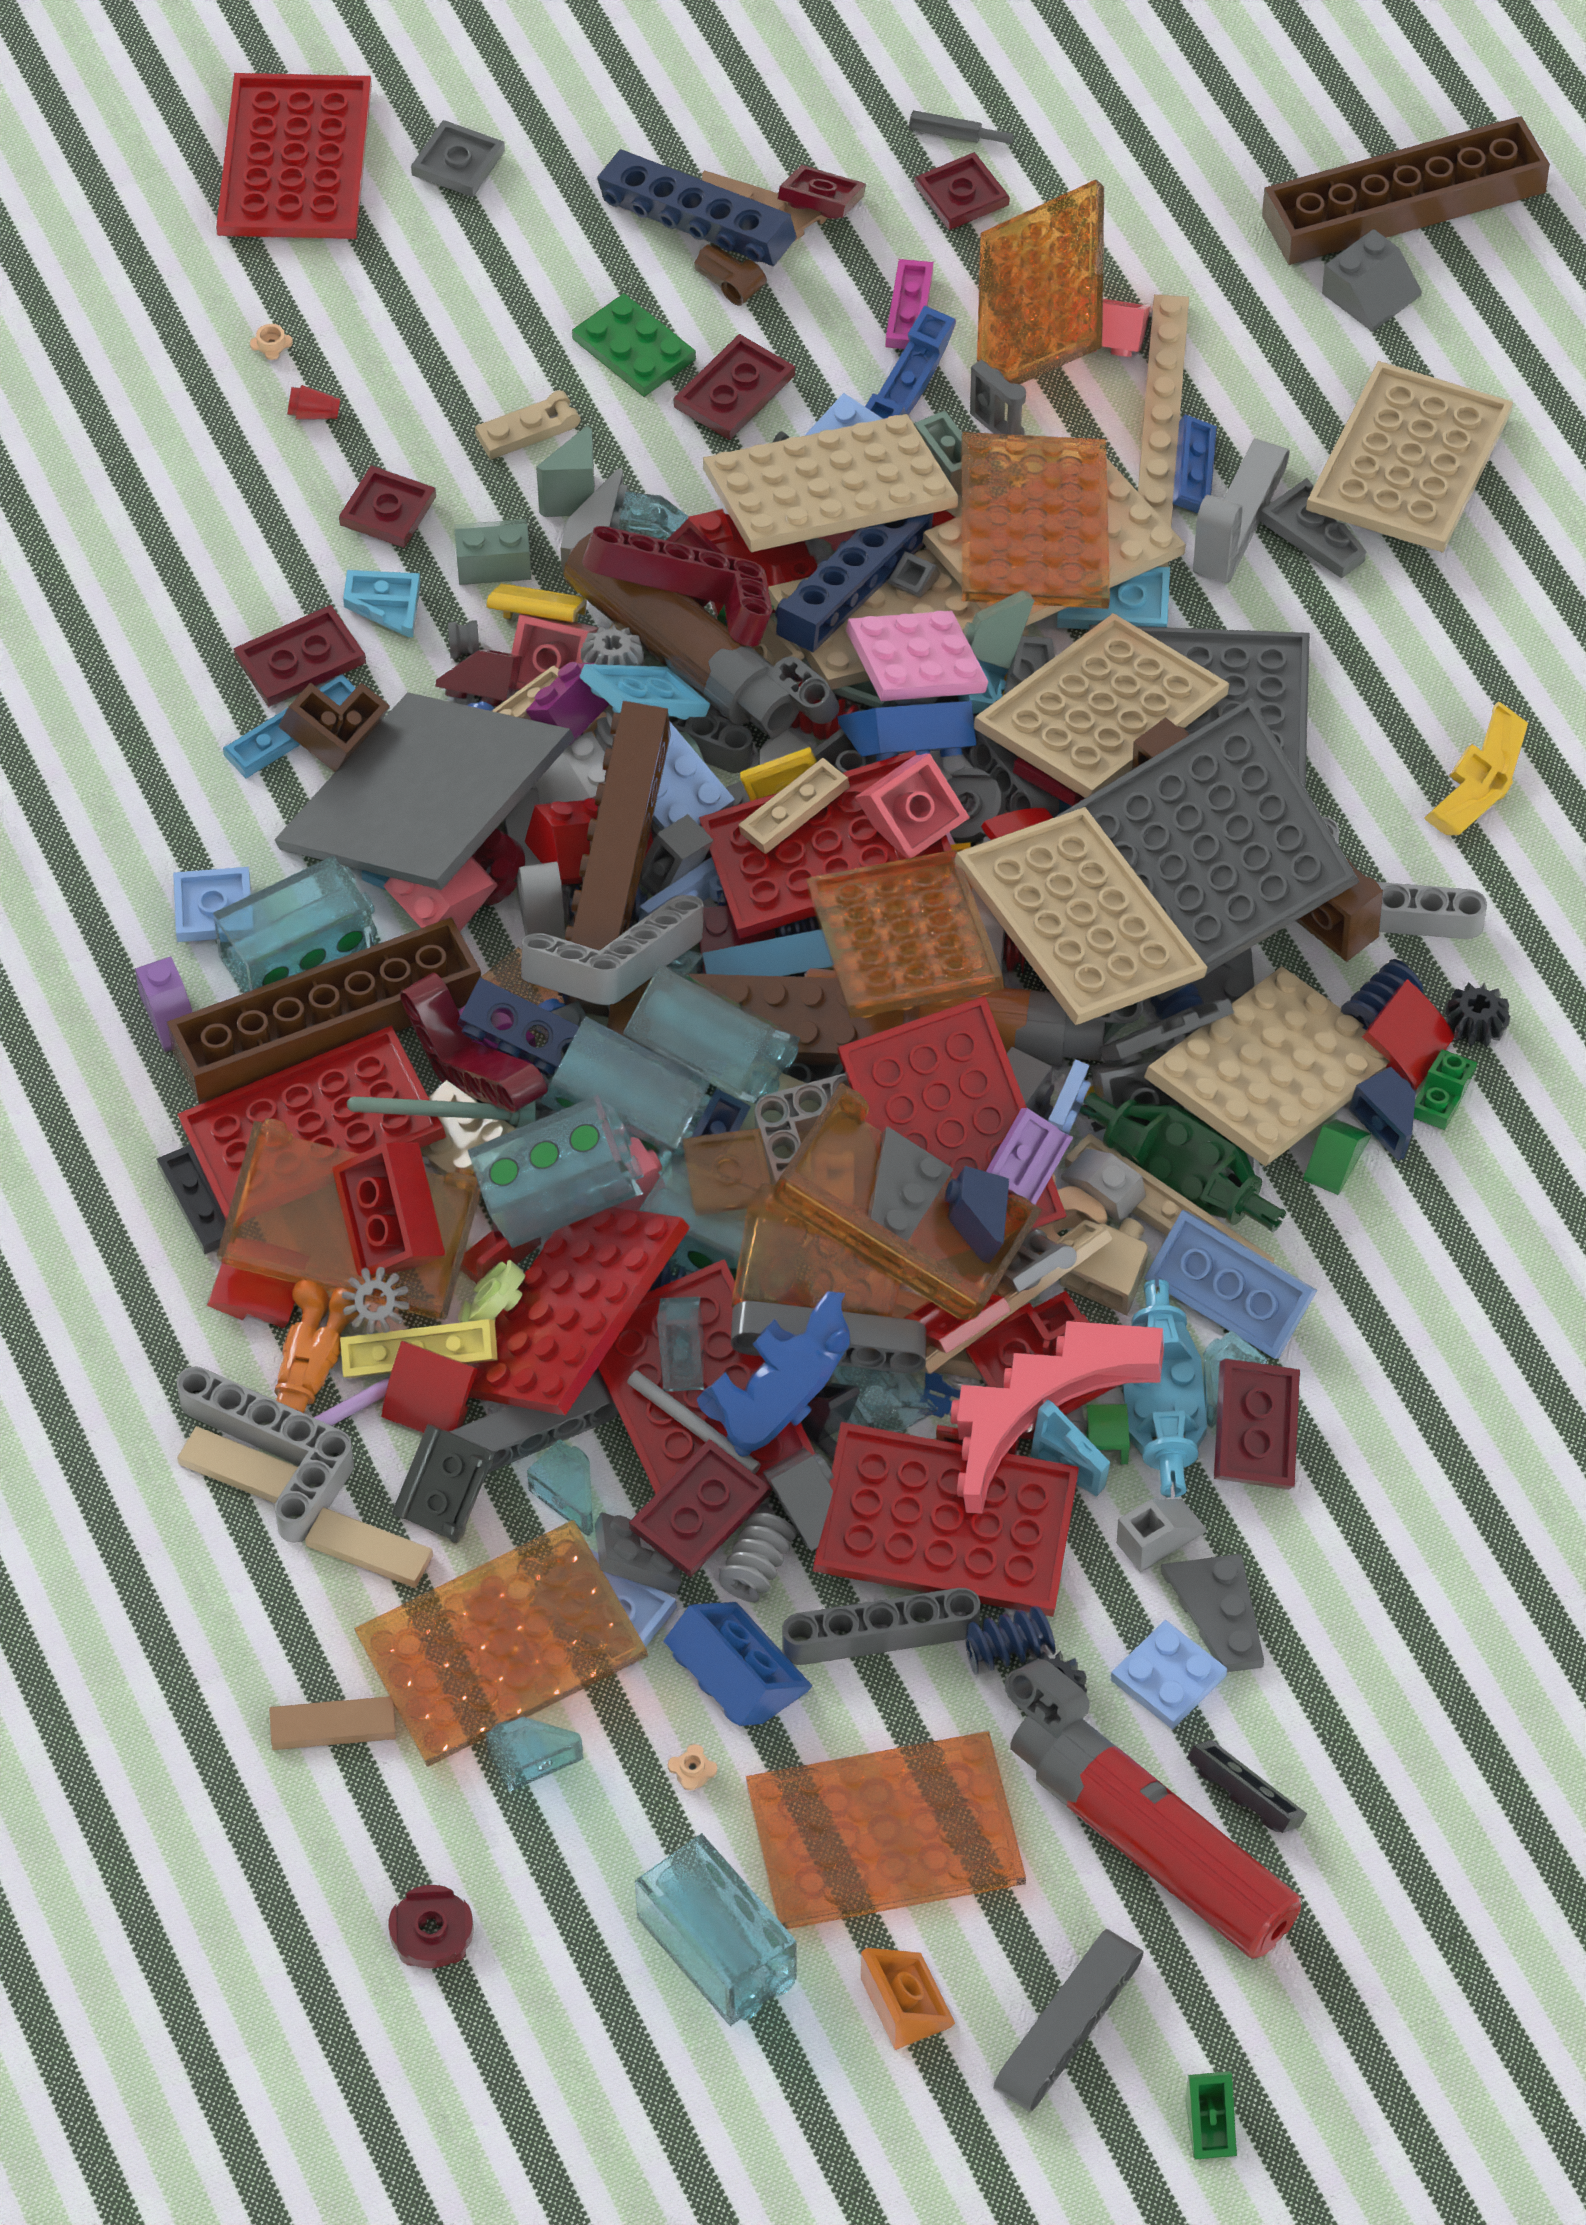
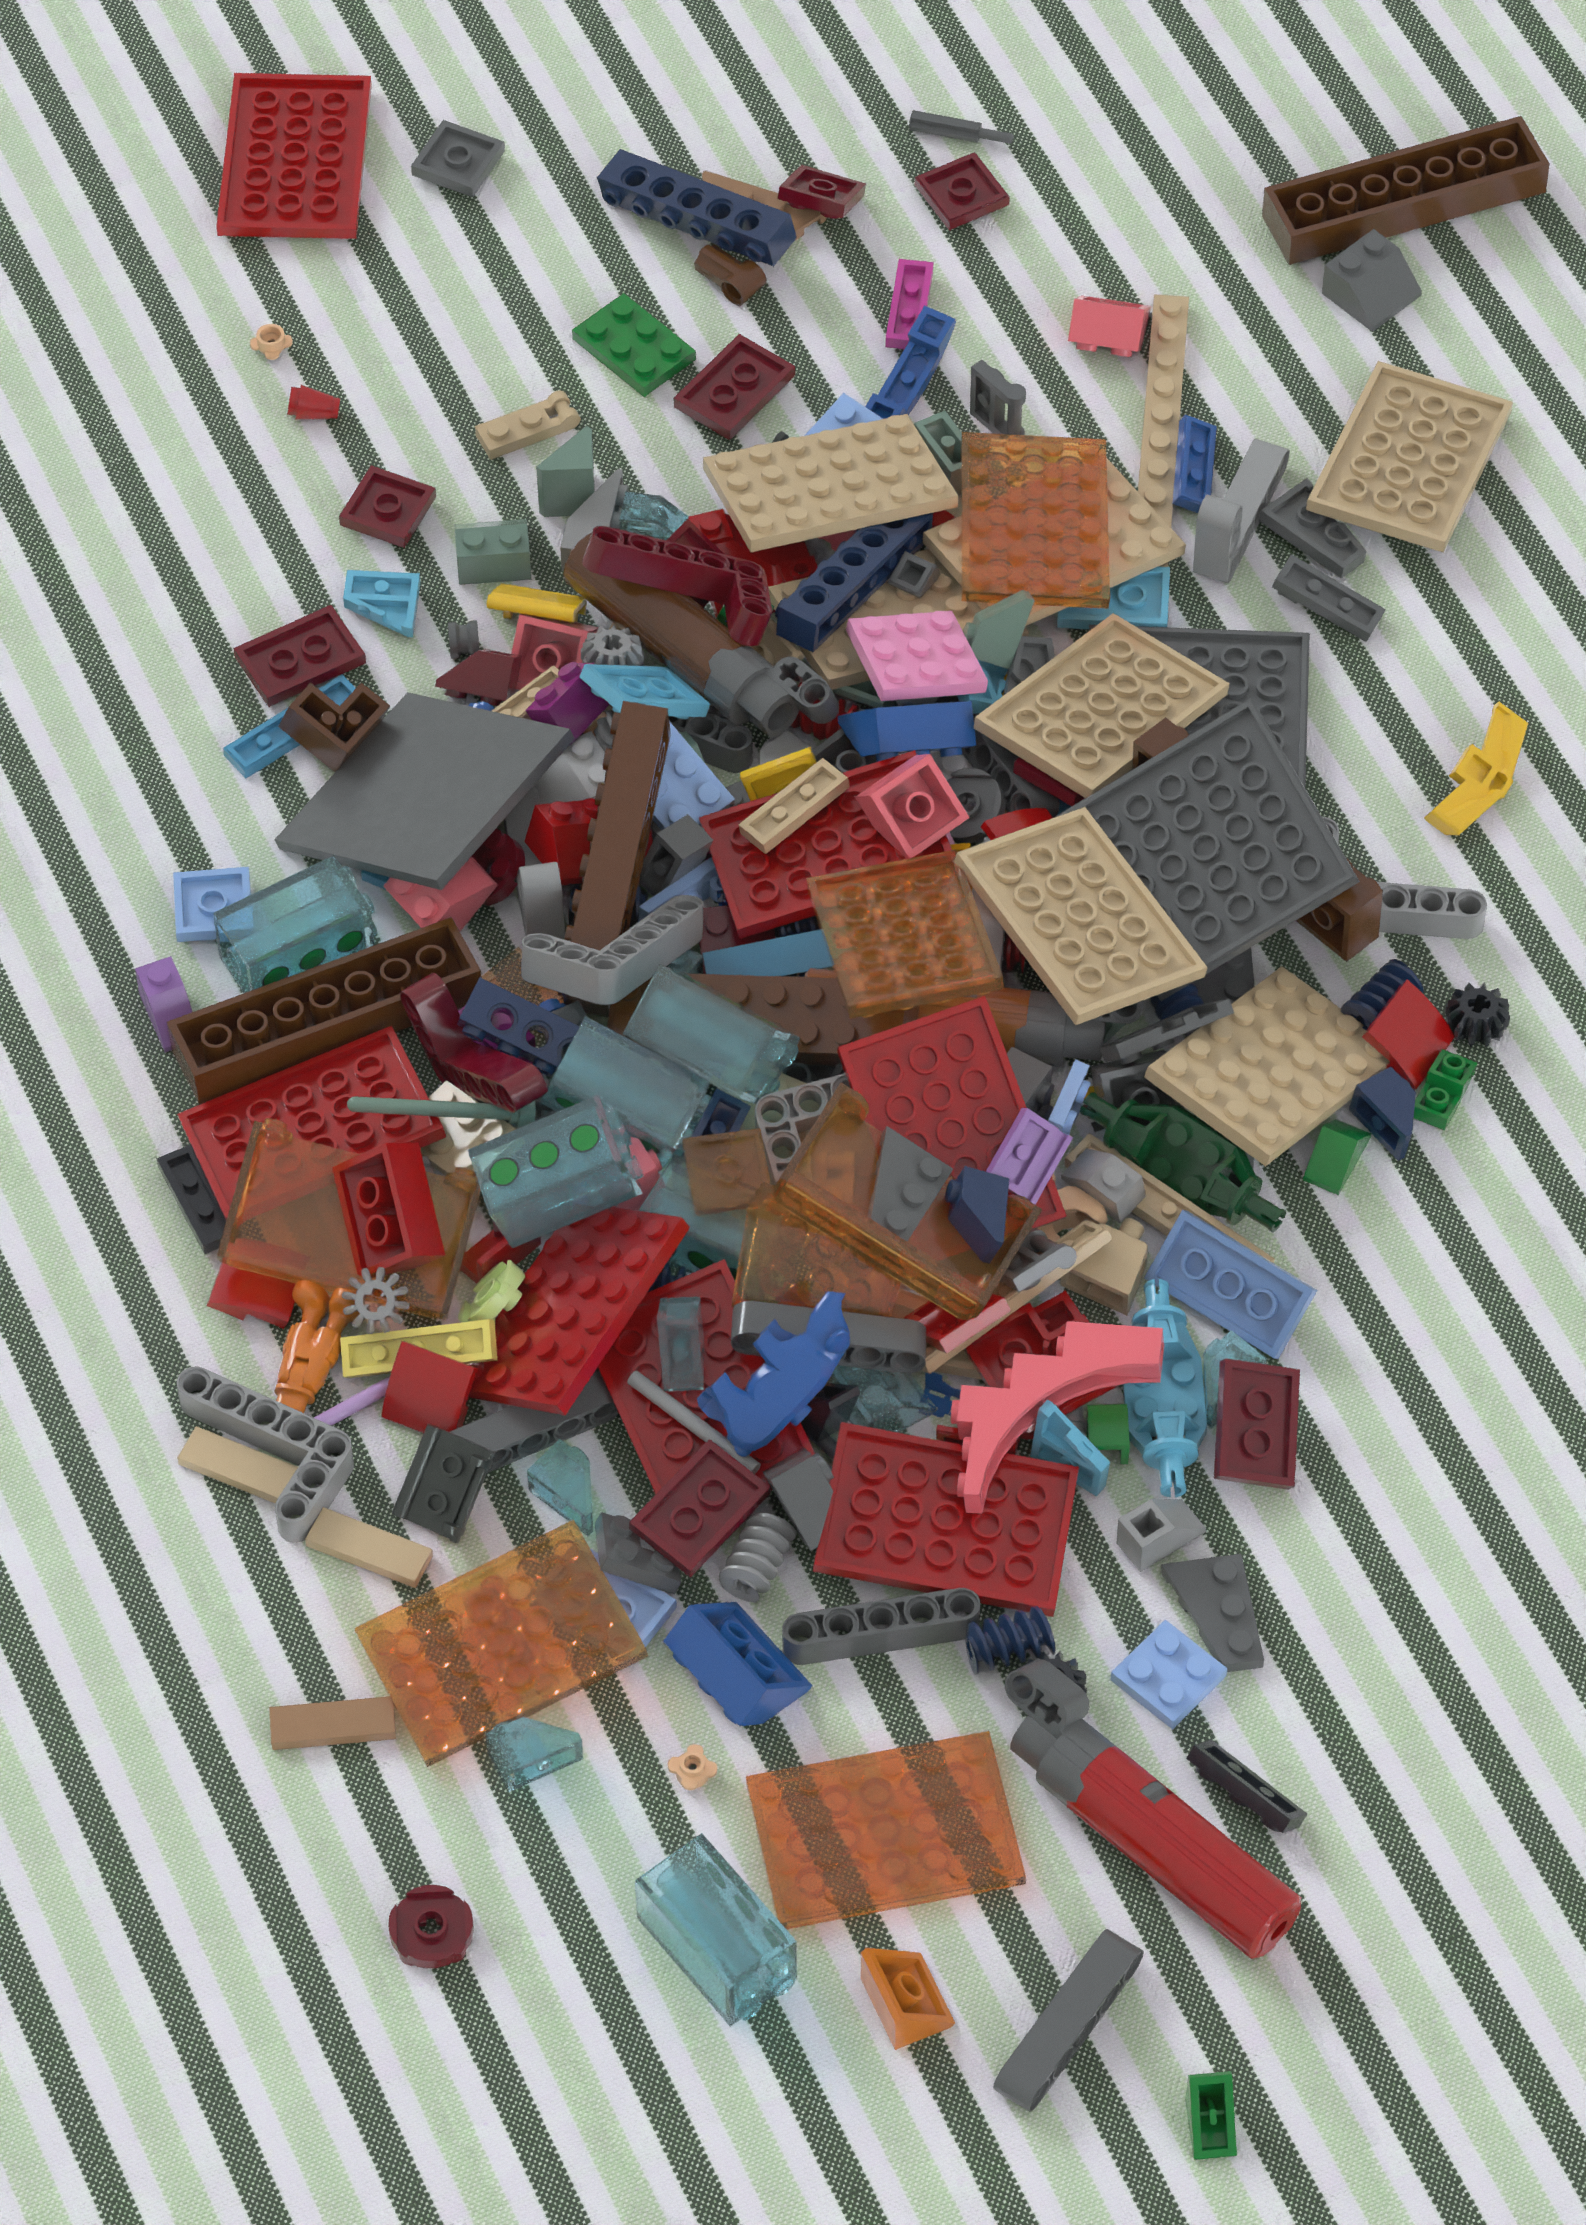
clear orange plate [977,179,1104,384] -> none
none -> dark grey hinge [1272,554,1386,642]

